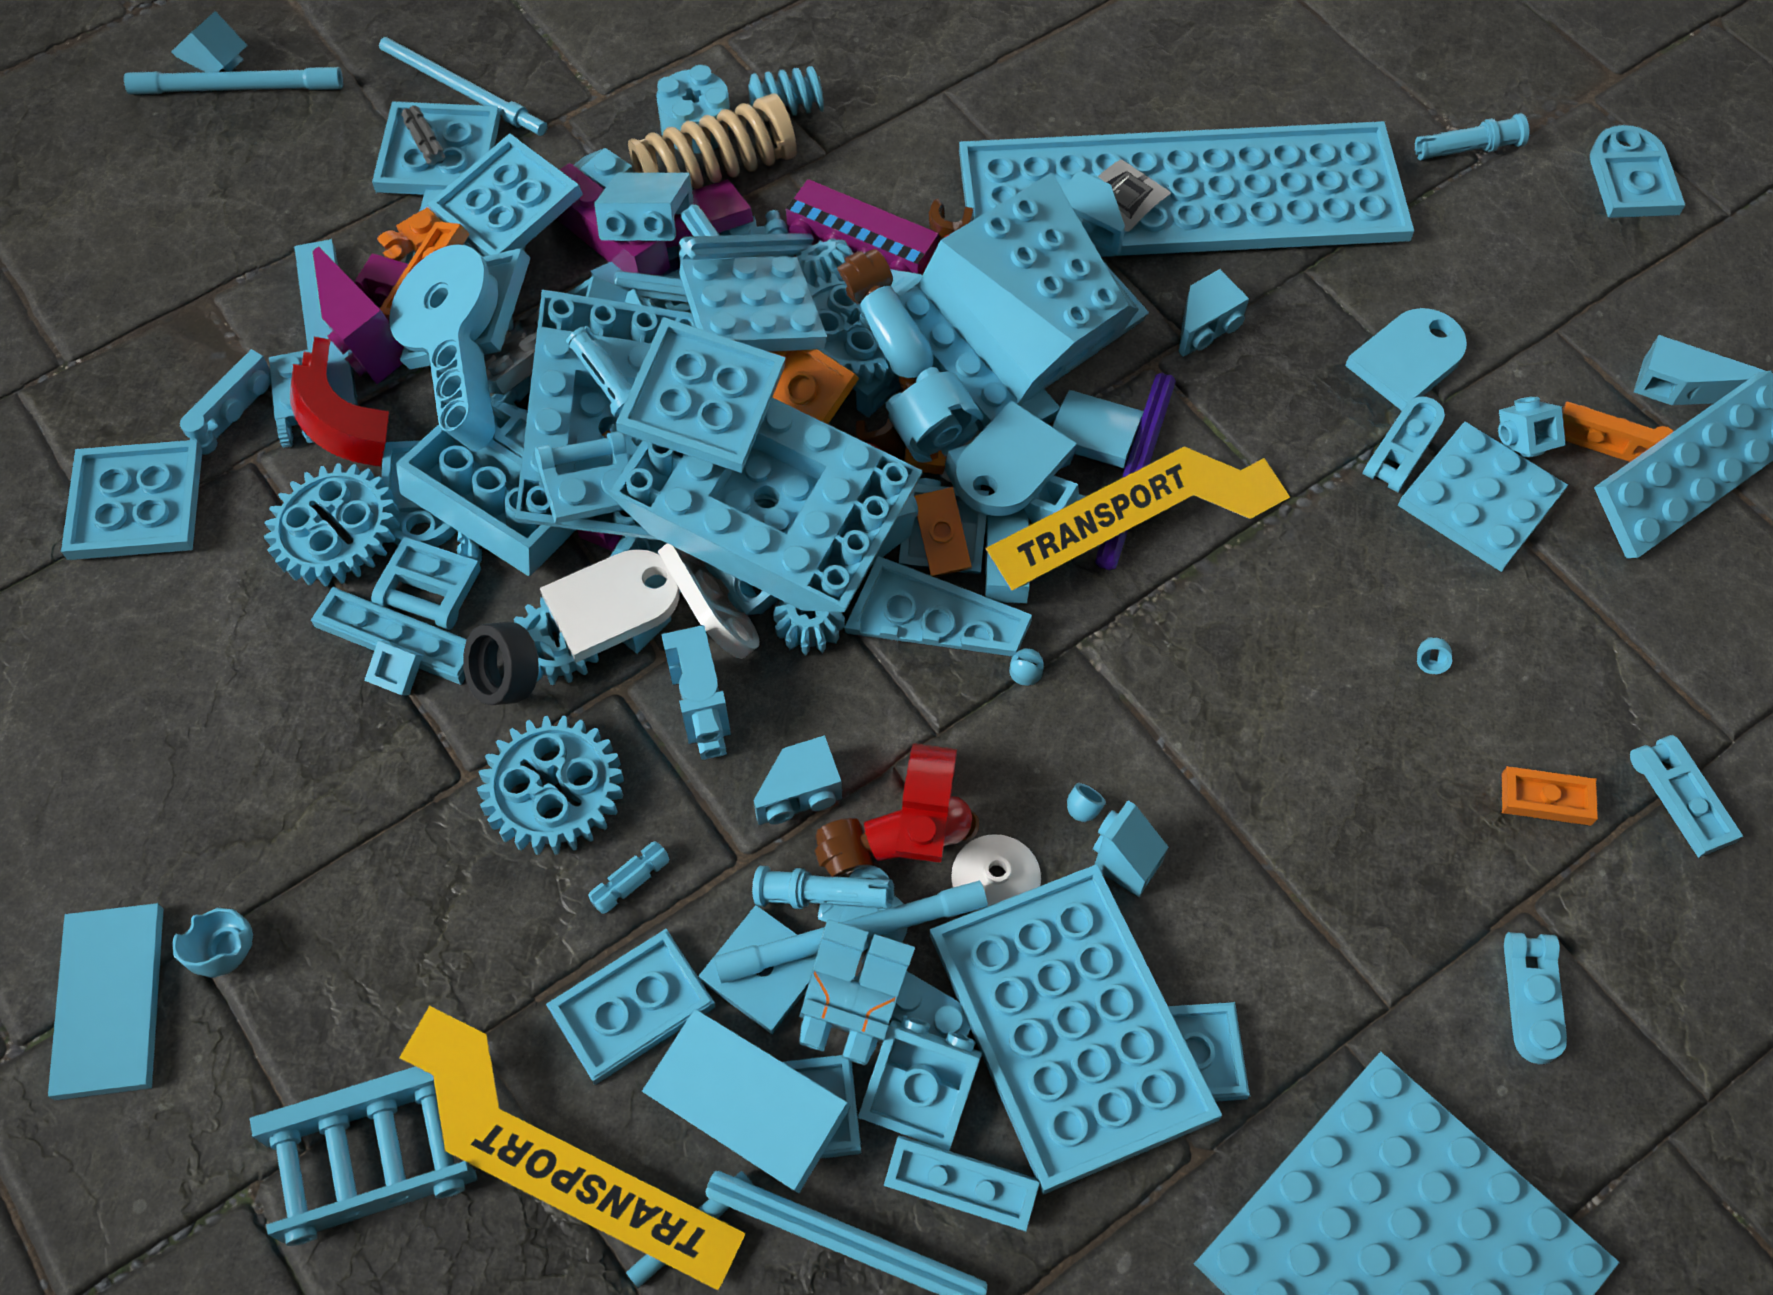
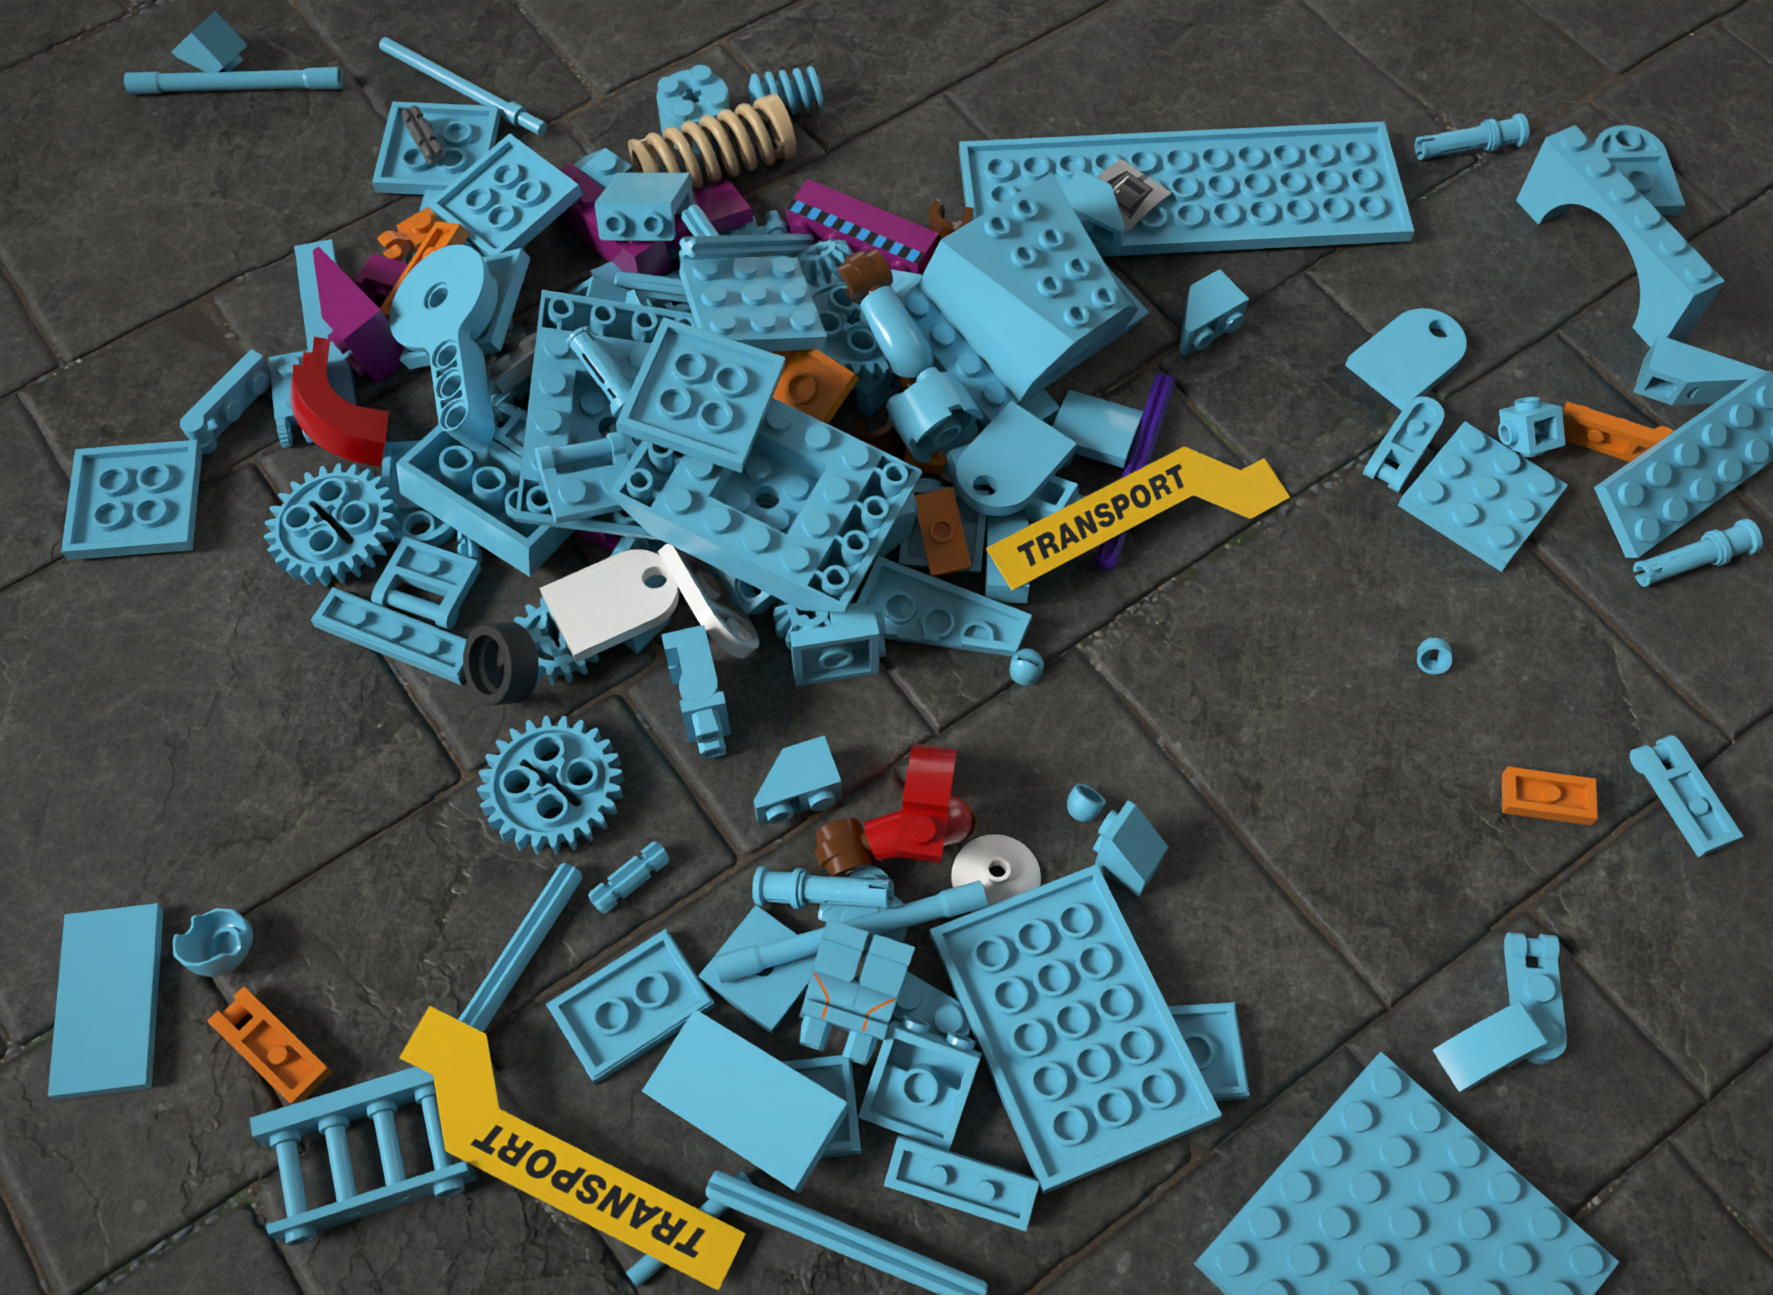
medium azure tile [364,640,423,695] -> none
none -> orange plate [207,986,332,1105]
none -> medium azure axle [458,863,582,1032]
none -> medium azure plate [790,603,886,687]
none -> medium azure slope [1433,1001,1550,1092]
none -> medium azure arch [1516,125,1725,348]
none -> medium azure pin [1633,518,1763,587]

